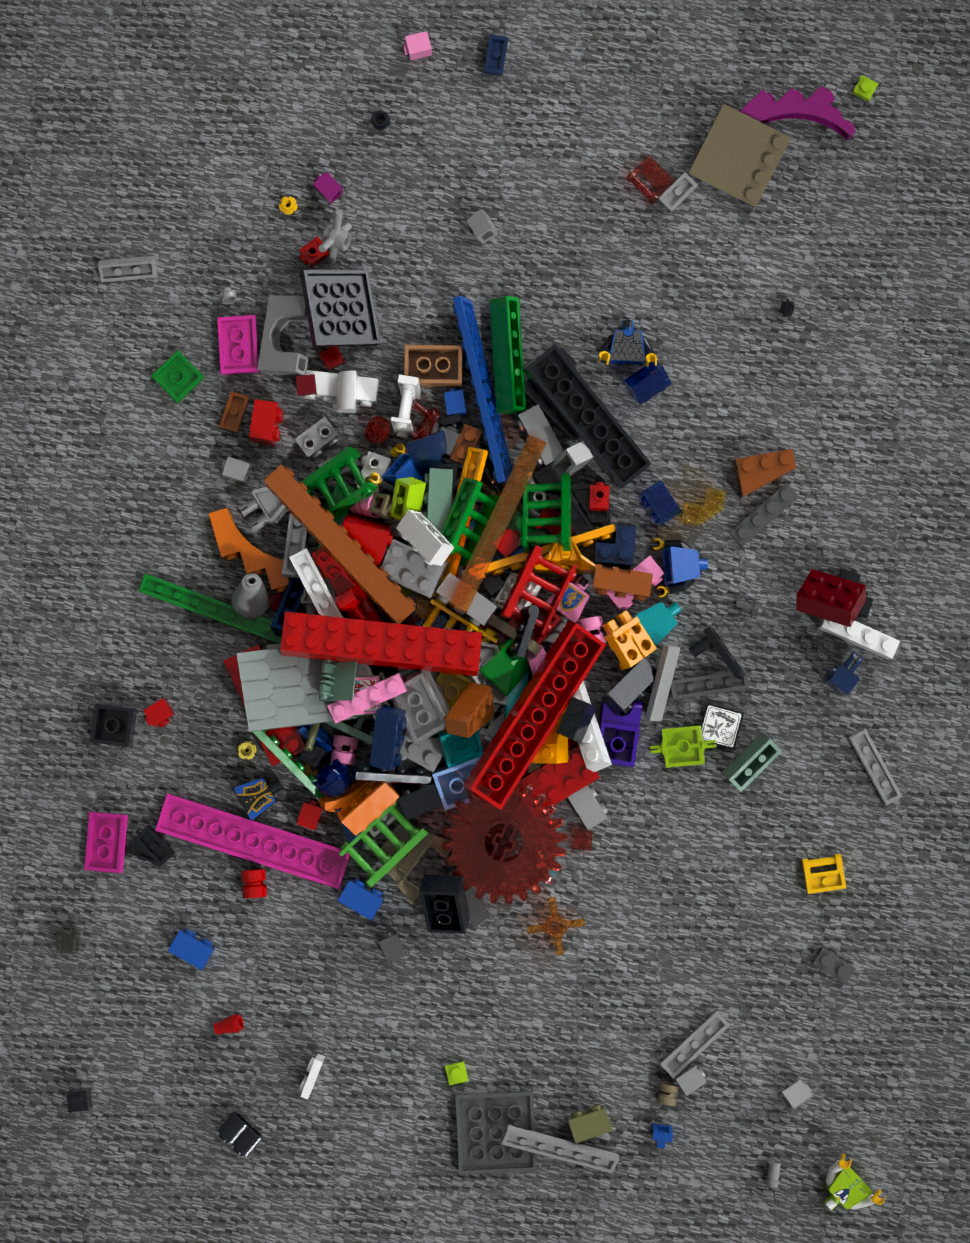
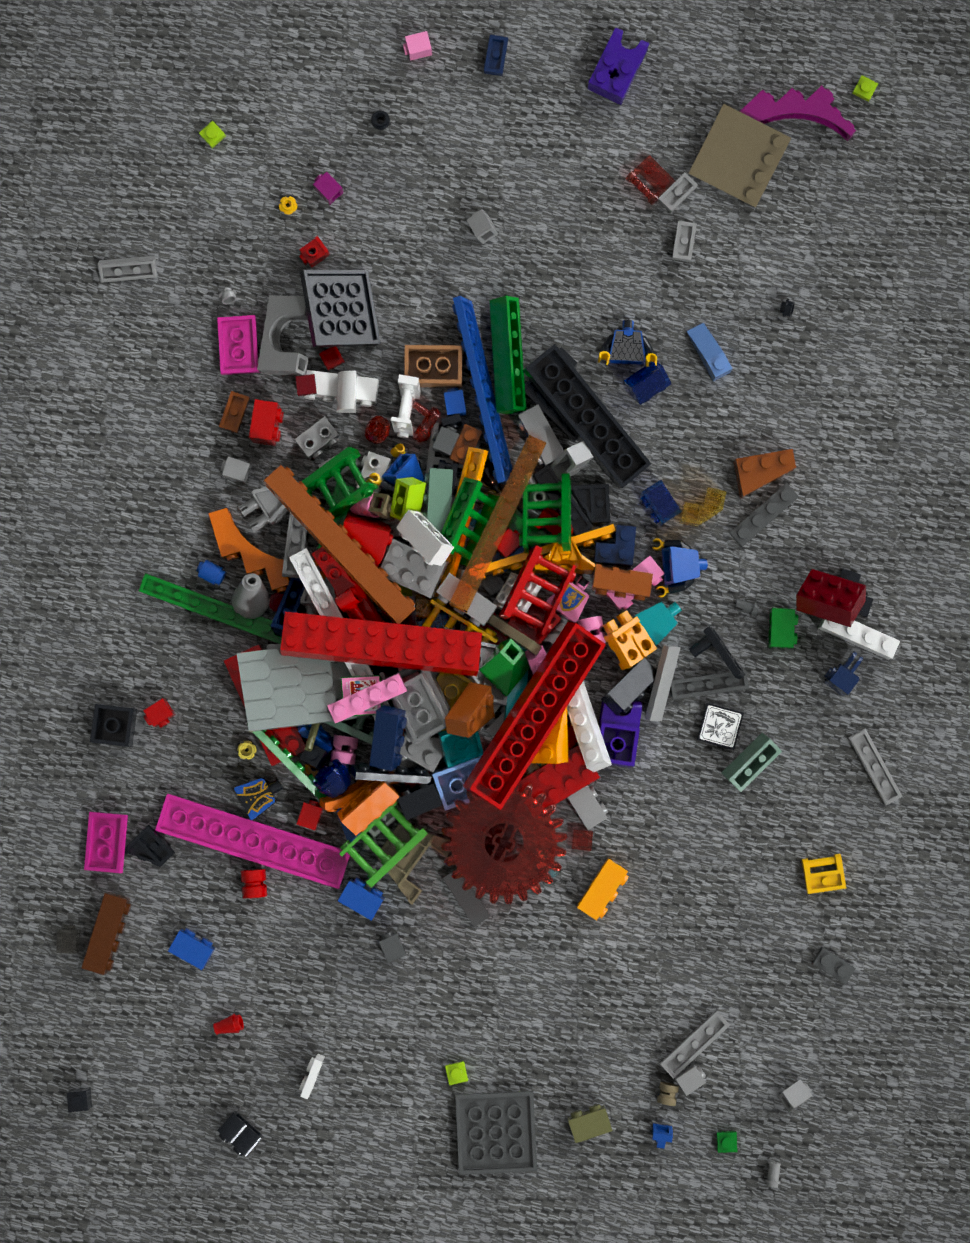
green tile [151,350,205,404] -> none
sand green hinge [318,660,357,702] -> none
light grey bar [319,210,352,264] -> none
dark blue brick [405,430,447,475] -> none
black brick [419,874,470,934] -> none
light grey plate [501,1125,619,1173] -> none
black plate [509,605,539,660] -> none
clear orange bar [527,897,585,956] -> none
black brick [556,696,596,744] -> none
red brick [589,482,610,511] -> none
lime plate [650,725,716,768] -> none
torso [824,1154,886,1211] -> none
none -> reddish brown brick [82,892,131,975]
none -> blue brick [196,560,226,585]
none -> lime plate [199,121,226,148]
none -> light orange brick [576,858,629,921]
none -> dark purple brick [588,28,649,105]
none -> light grey plate [672,221,697,262]
none -> medium blue slope [687,323,732,381]
none -> green plate [716,1131,737,1153]
none -> green brick [768,608,798,649]

